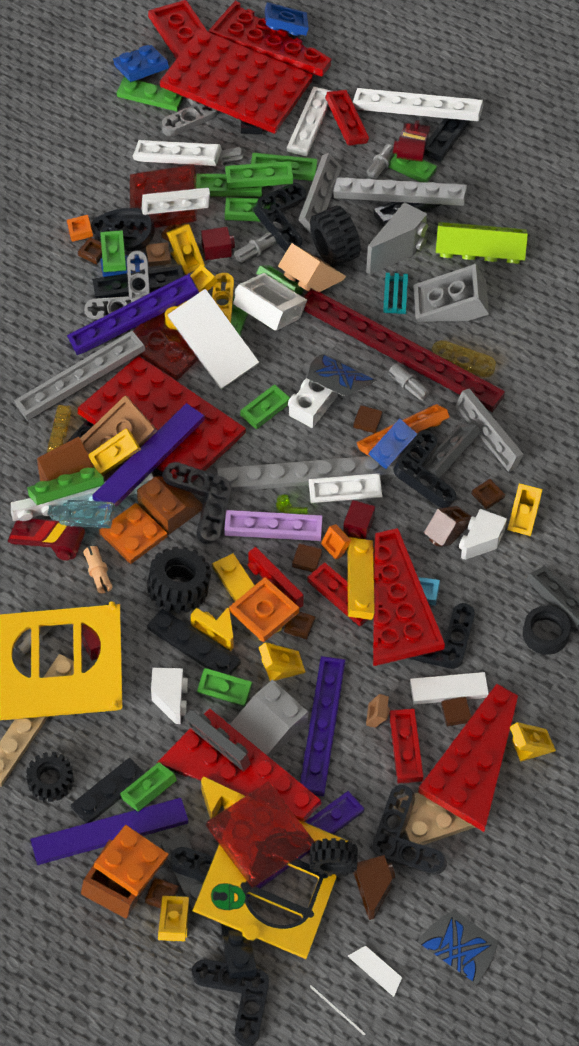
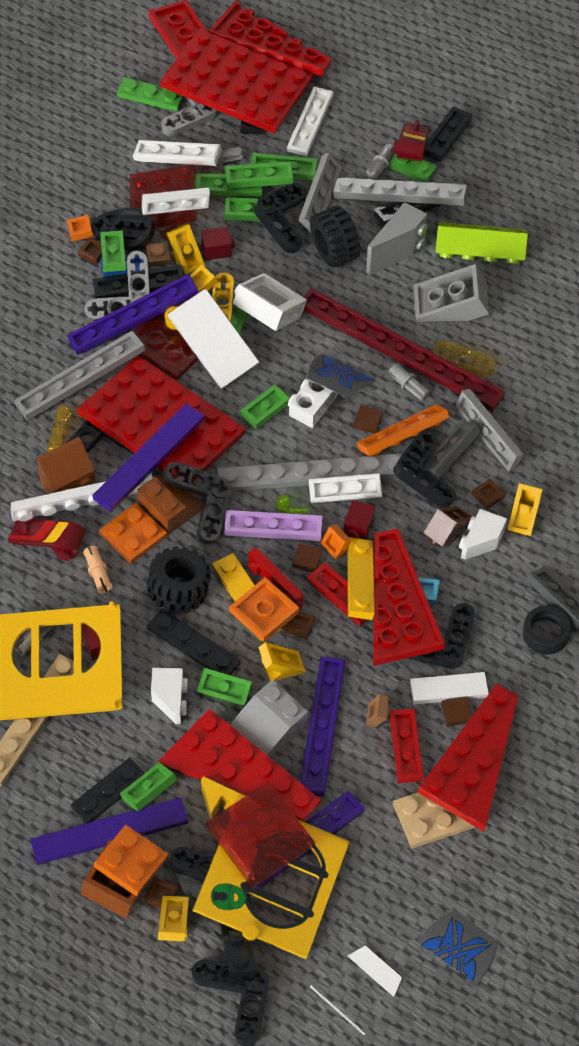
black tyre [26,752,74,802] -> none
bright green plate [27,468,104,505] -> none
clear light blue hinge [47,500,116,528] -> none
medium nougat plate [80,395,158,480] -> none
yellow plate [88,428,141,476] -> none
blue plate [113,45,169,82] -> none
dark grey plate [184,710,251,771] -> none
yellow slope [191,608,234,651] -> none
light grey axle [234,232,276,263] -> none
bright green plate [256,265,304,295] -> none
blue plate [265,2,309,36] -> none
light nougat slope [278,243,346,292] -> none
black tyre [309,838,358,876] -> none
red plate [325,90,369,146] -> none
white plate [353,88,483,121] -> none
reddish brown slope [354,855,395,920] -> none
blue plate [369,419,417,469] -> none
black beam [373,785,447,875] -> none
teal tile [383,273,408,314] -> none
yellow slope [510,722,556,762] -> none

